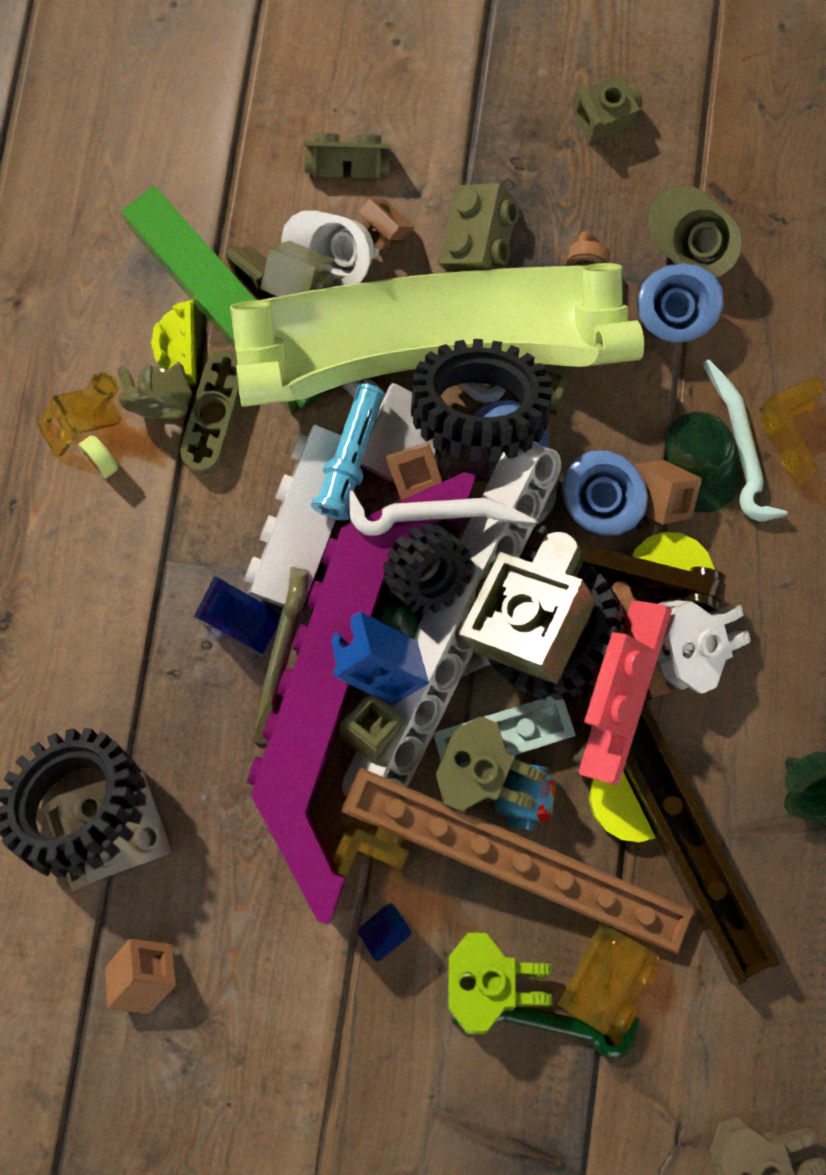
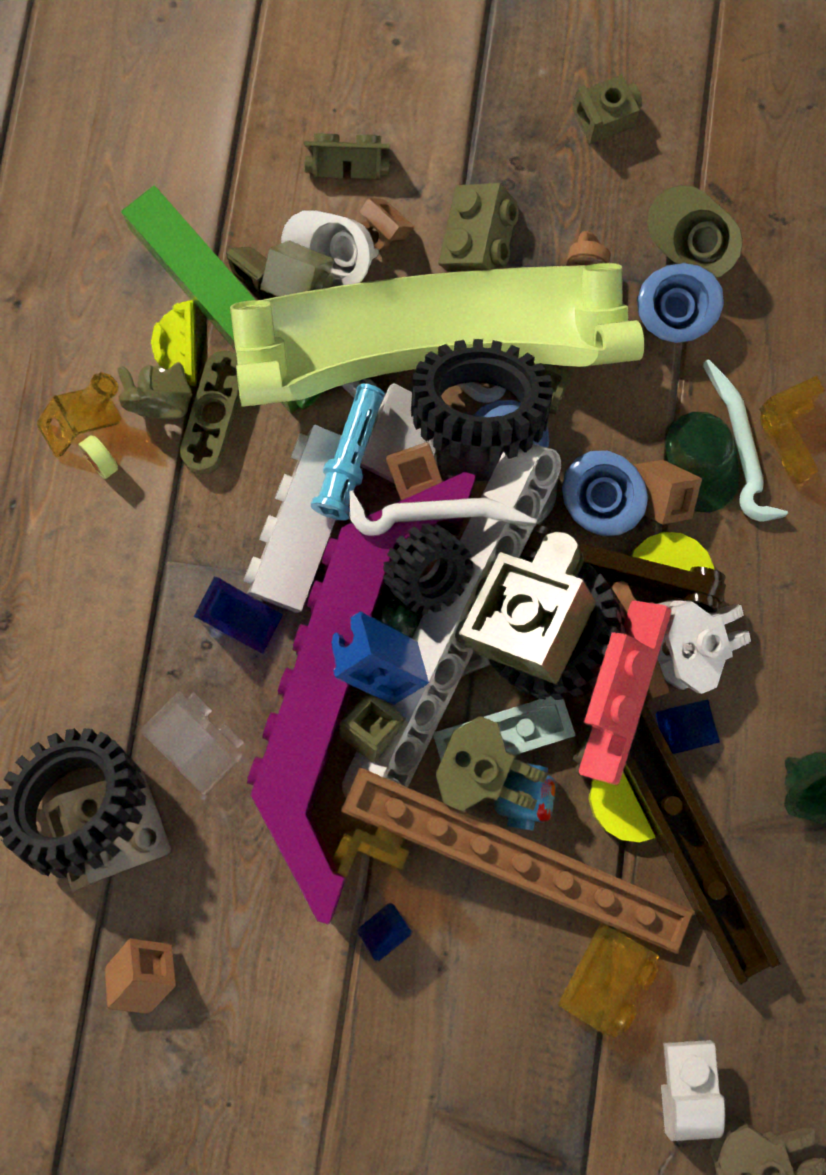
olive piece [252,567,309,745] -> none
lime hinge [448,933,552,1035] -> none
dark green piece [451,1006,640,1059] -> none
none -> clear brick [140,691,245,795]
none -> clear blue slope [656,699,720,754]
none -> white brick [661,1040,725,1141]

